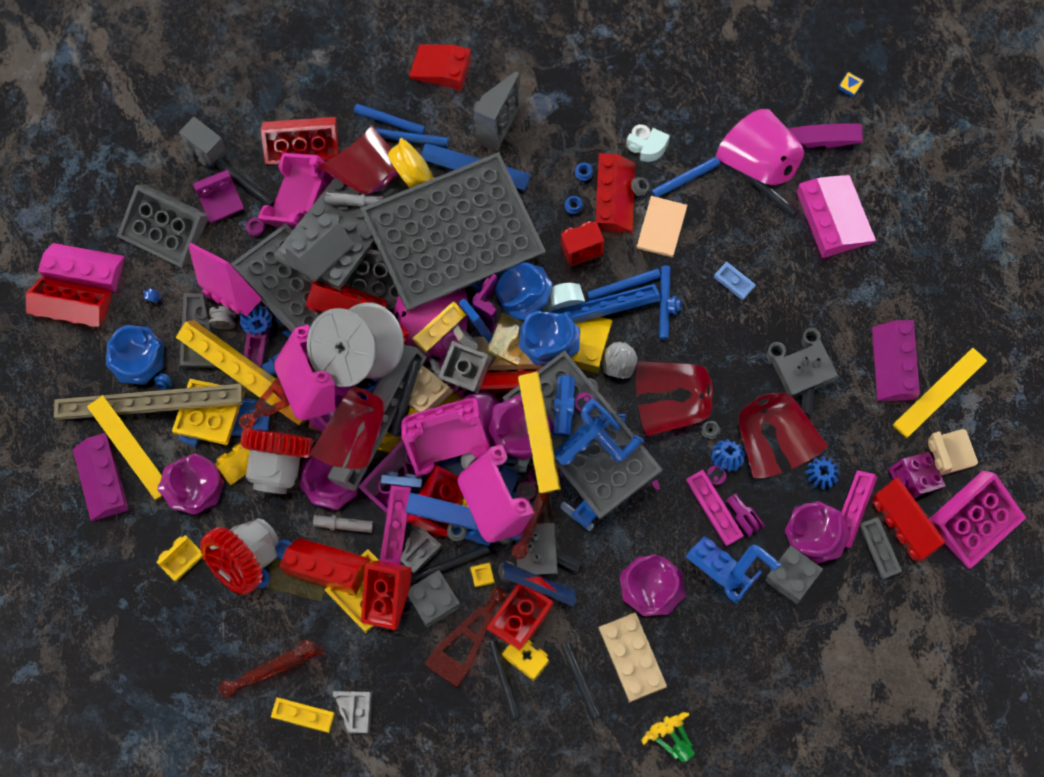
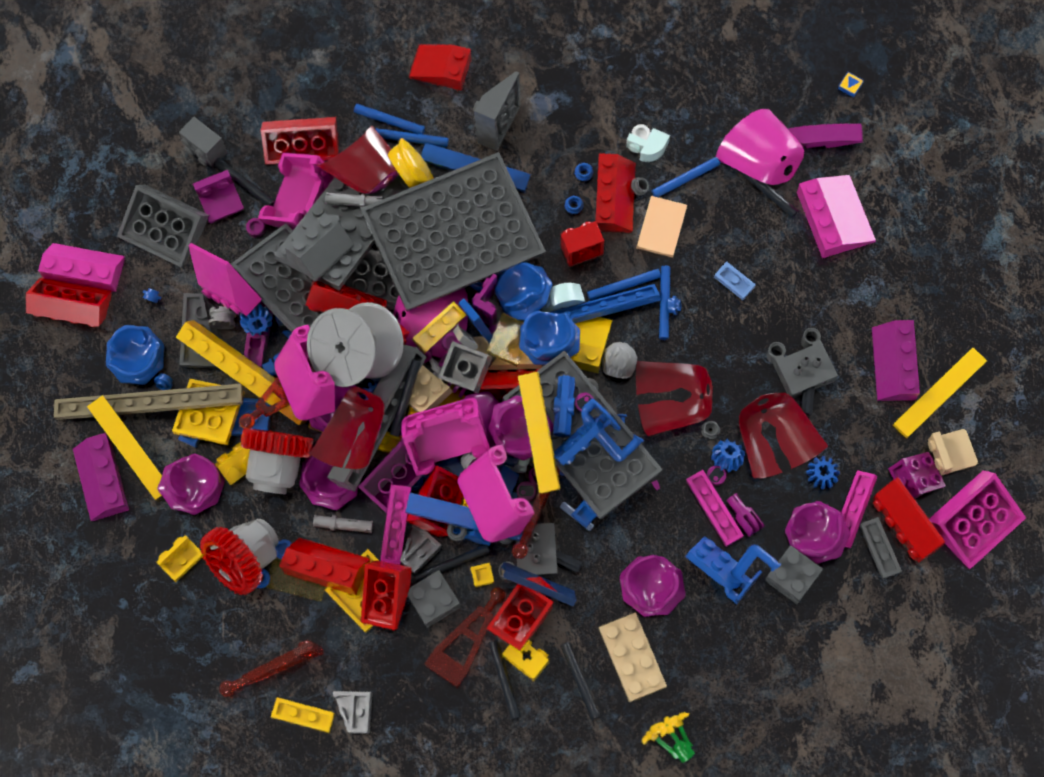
medium blue plate [381,471,422,487] -> none

